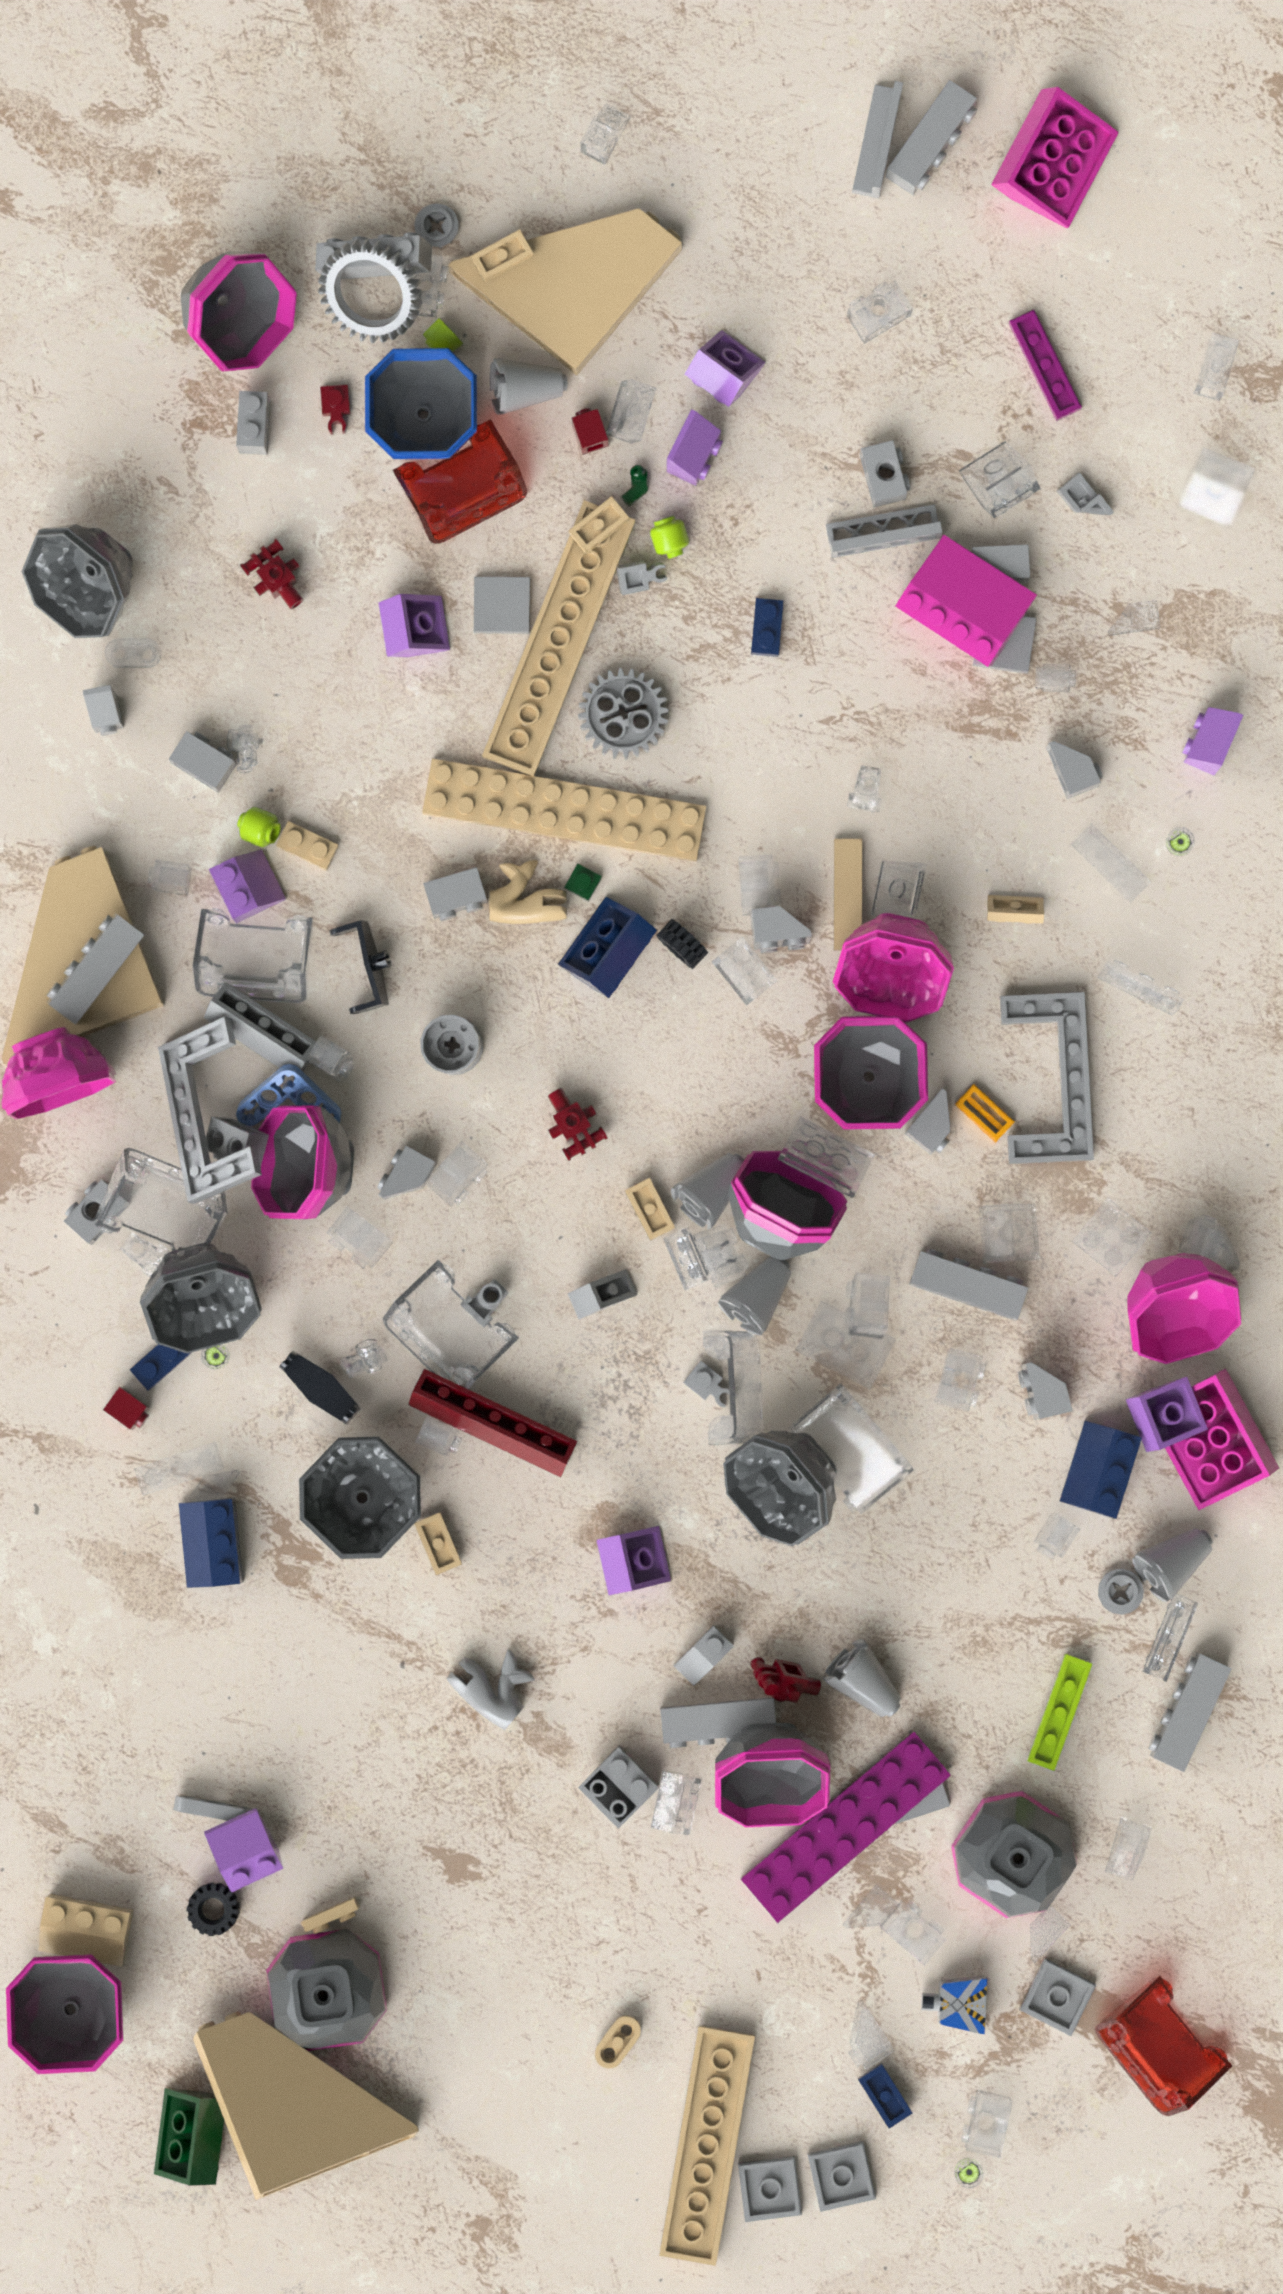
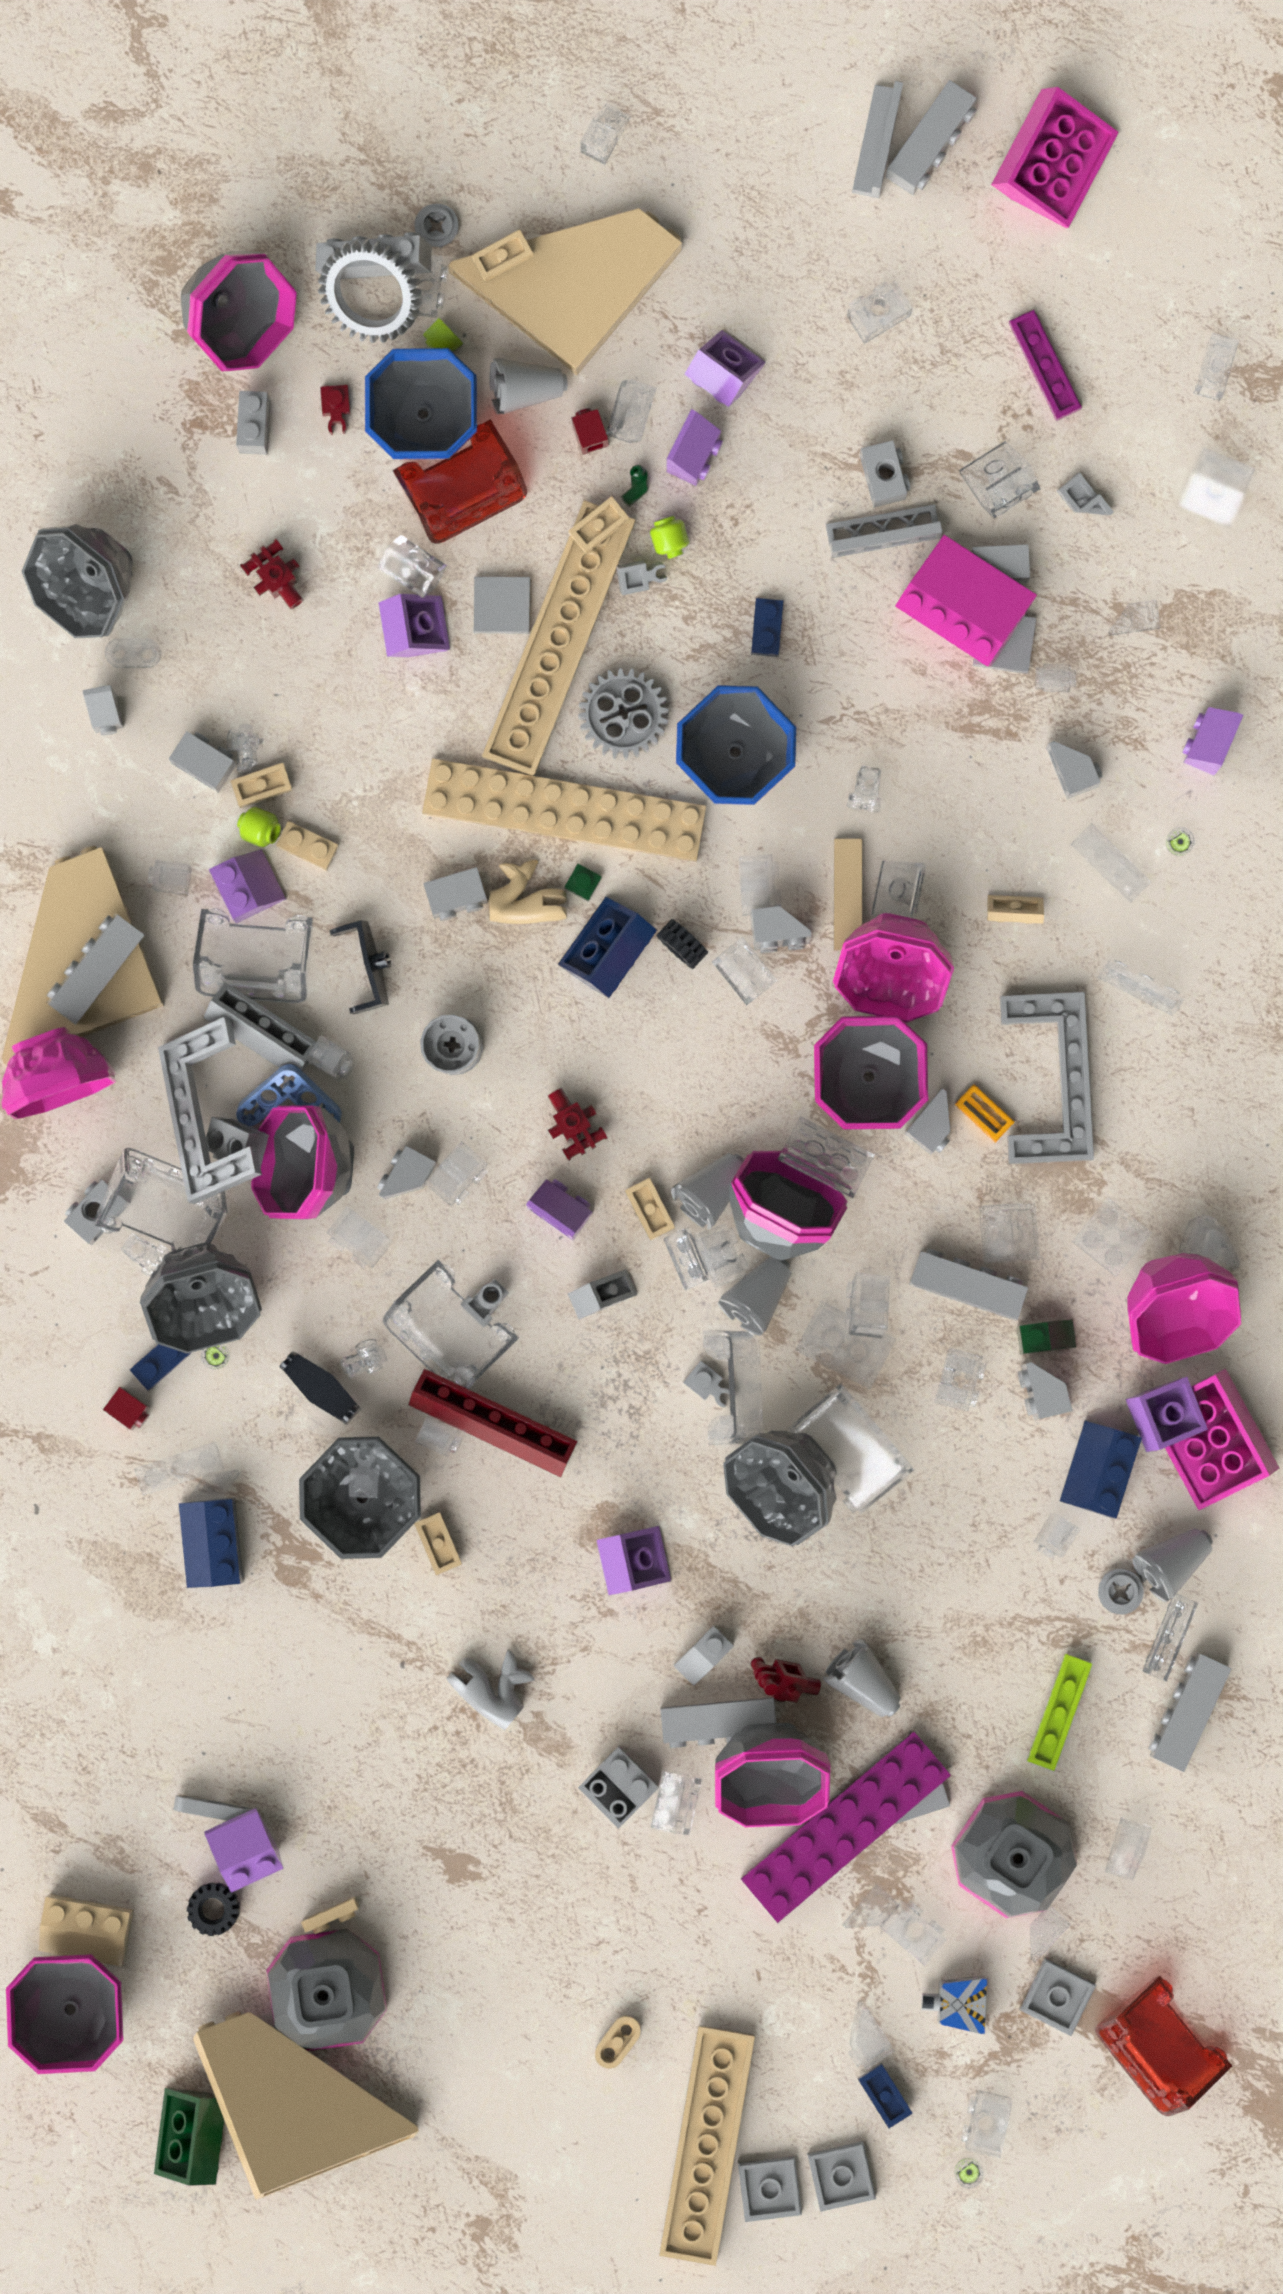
none -> tan plate [230,763,293,808]
none -> clear plate [349,1448,379,1498]
none -> clear brick [377,535,447,598]
none -> medium lavender slope [526,1179,593,1240]
none -> dark grey rock [676,685,796,805]
none -> dark green slope [1017,1319,1077,1355]

